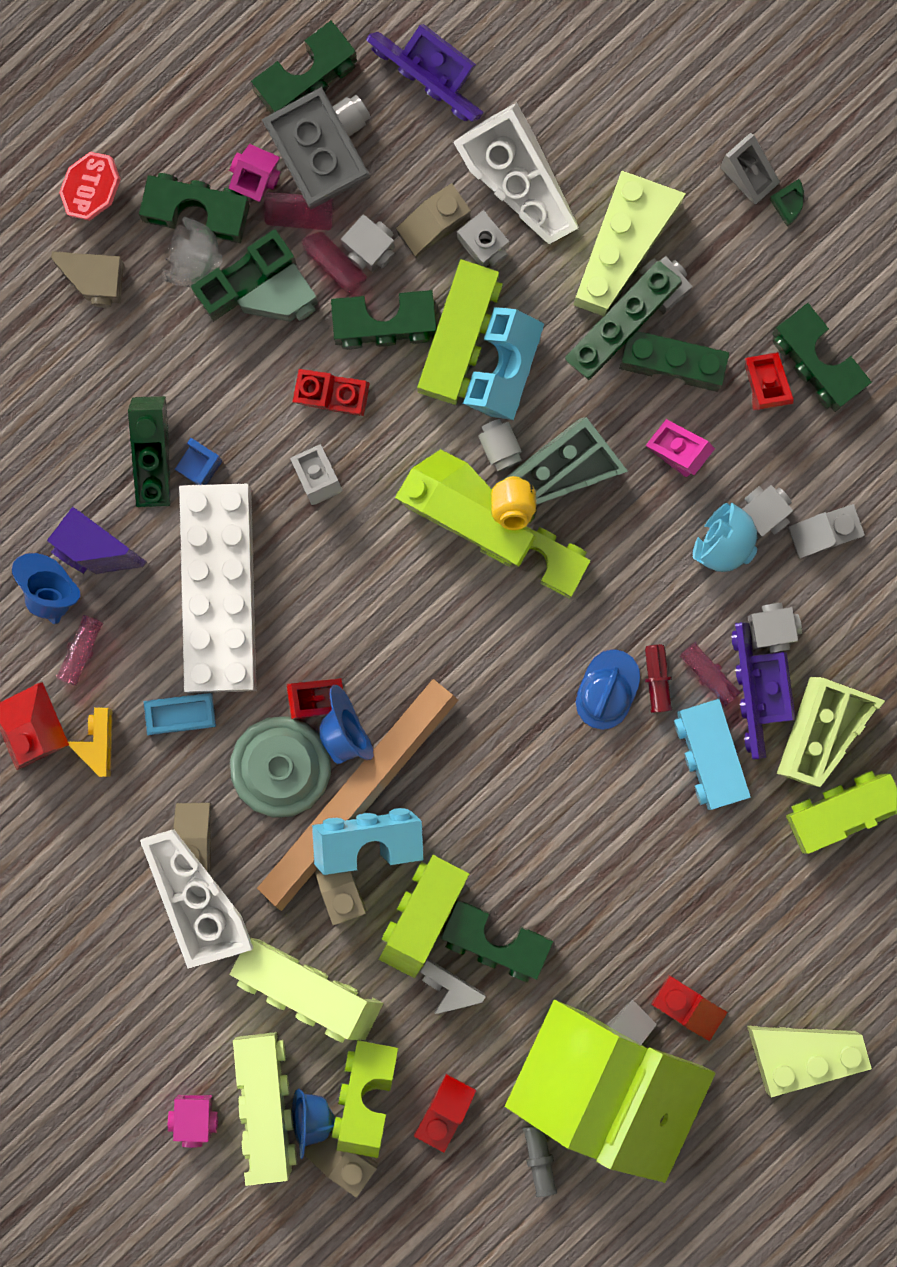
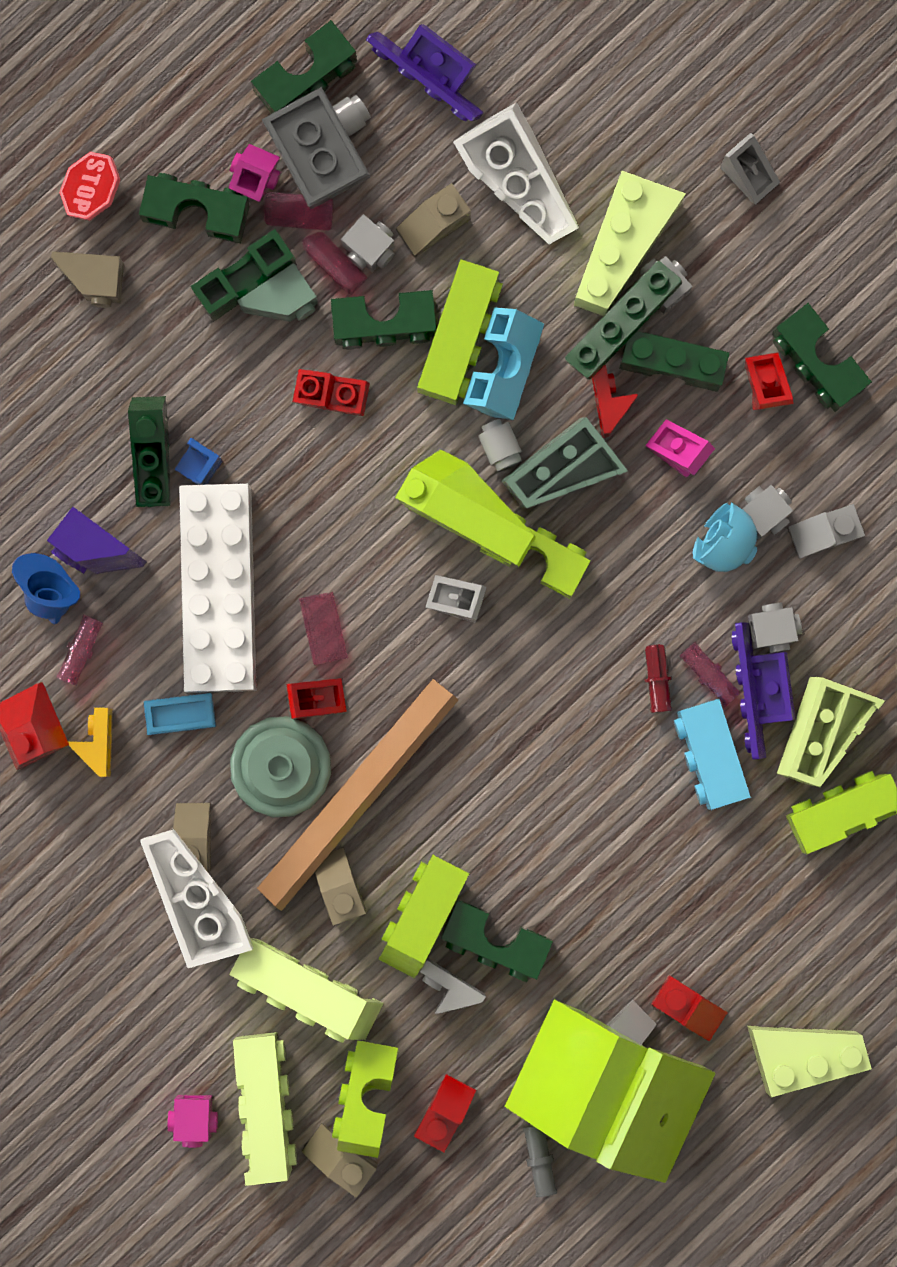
clear cylinder [162,217,223,287] -> none
light grey slope [290,444,343,505] -> none
blue piece [292,1089,335,1159] -> none
medium azure arch [312,808,423,875] -> none
blue piece [320,685,374,764] -> none
light grey brick [457,210,509,268] -> none
yellow head [491,476,537,530] -> none
blue piece [575,649,641,730] -> none
dark green tile [770,179,804,227] -> none
none -> clear pink slope [299,592,348,666]
none -> light grey slope [426,575,487,623]
none -> red slope [592,365,638,438]

